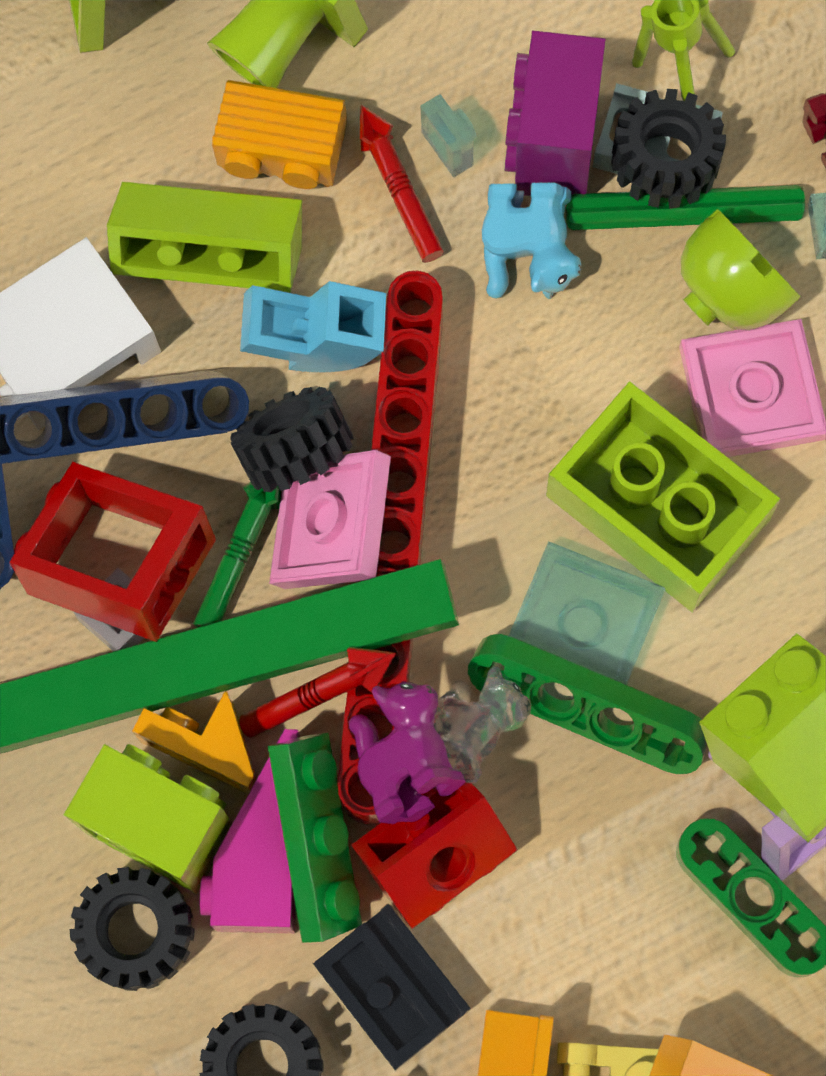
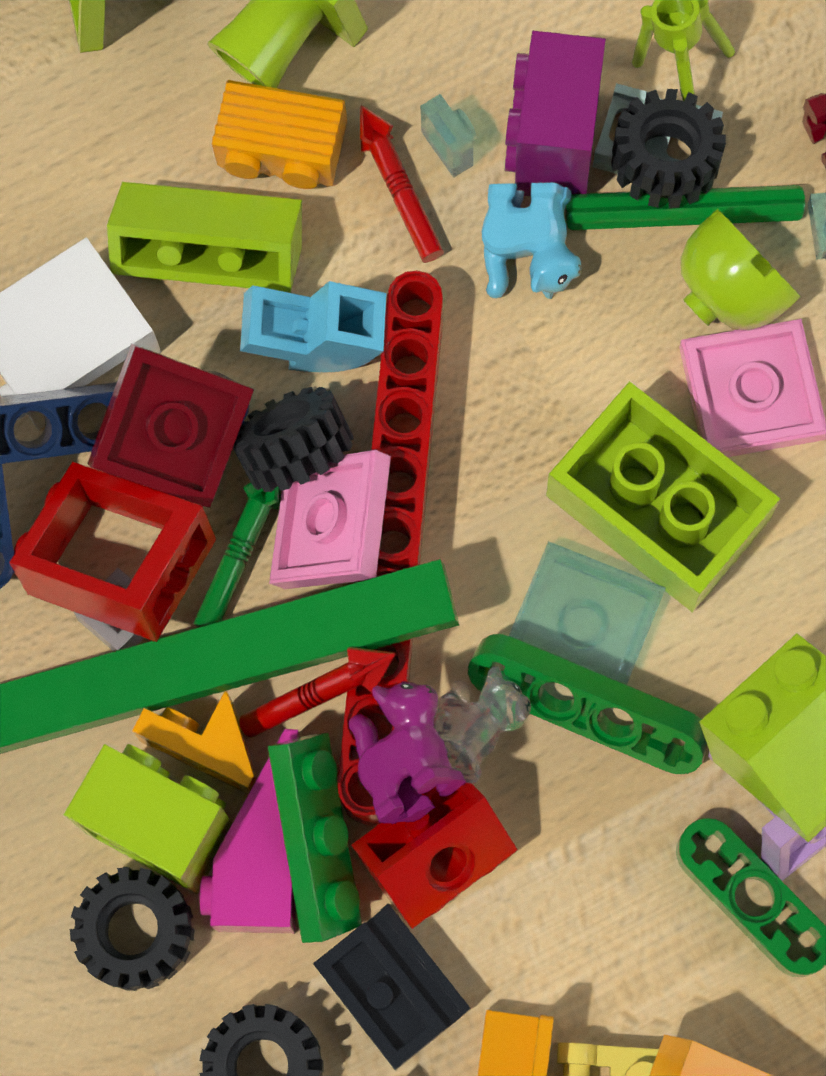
none -> dark red plate [87,343,254,508]

